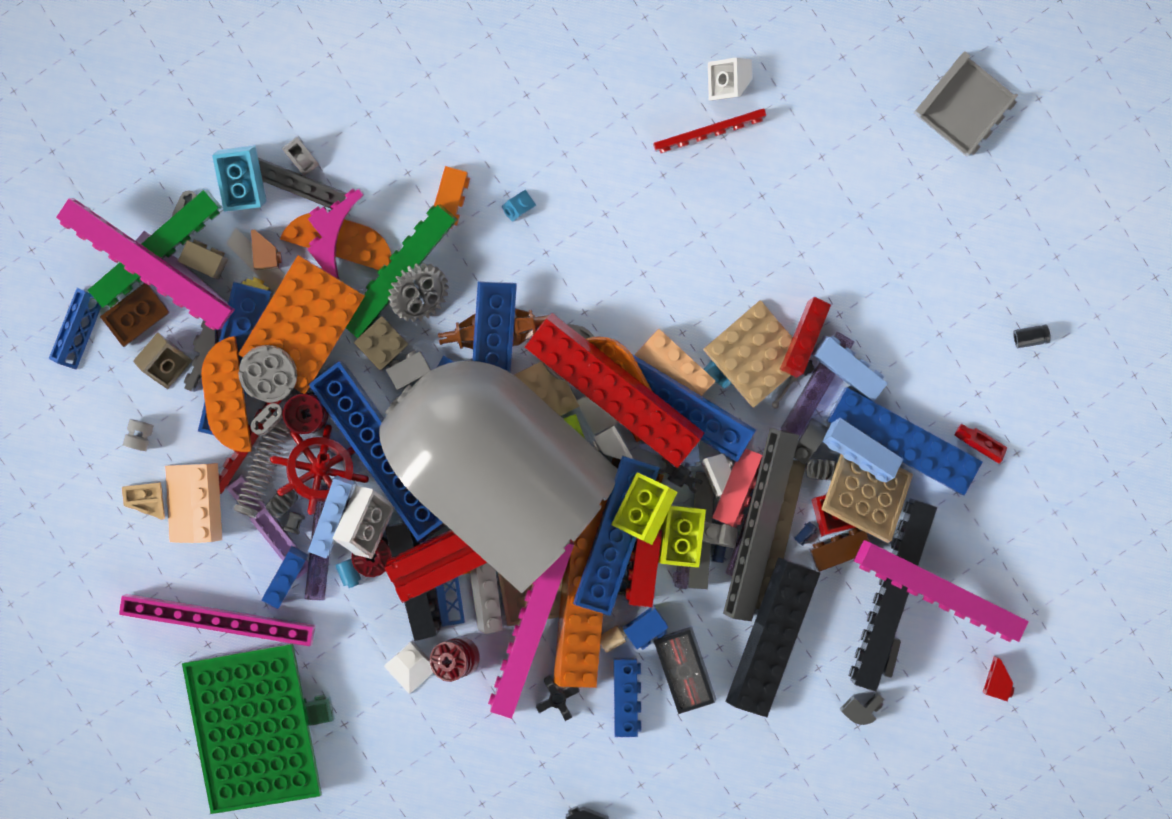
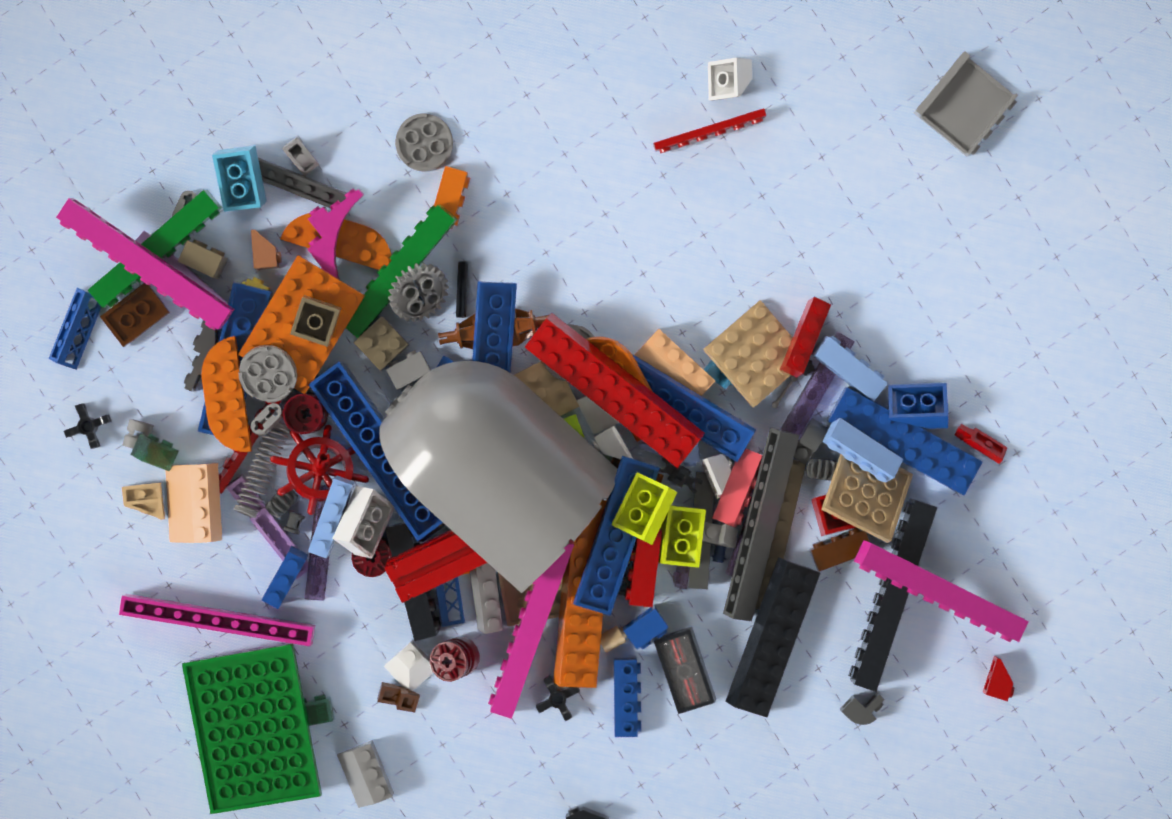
dark tan slope [133,332,193,390] -> none
white sticker [226,227,285,292] -> none
dark azure brick [335,559,361,588] -> none
dark azure bracket [502,189,536,222] -> none
dark blue pin [794,521,818,546] -> none
dark grey tile [883,638,901,678] -> none
black piece [1013,324,1051,349] -> none
none -> black pin [63,403,112,449]
none -> clear green brick [130,433,179,471]
none -> dark tan brick [290,295,342,347]
none -> light grey slope [337,740,394,808]
none -> reddish brown slope [377,682,420,713]
none -> light grey tile [395,113,453,172]
none -> black axle [456,261,469,318]
none -> blue slope [888,383,948,429]

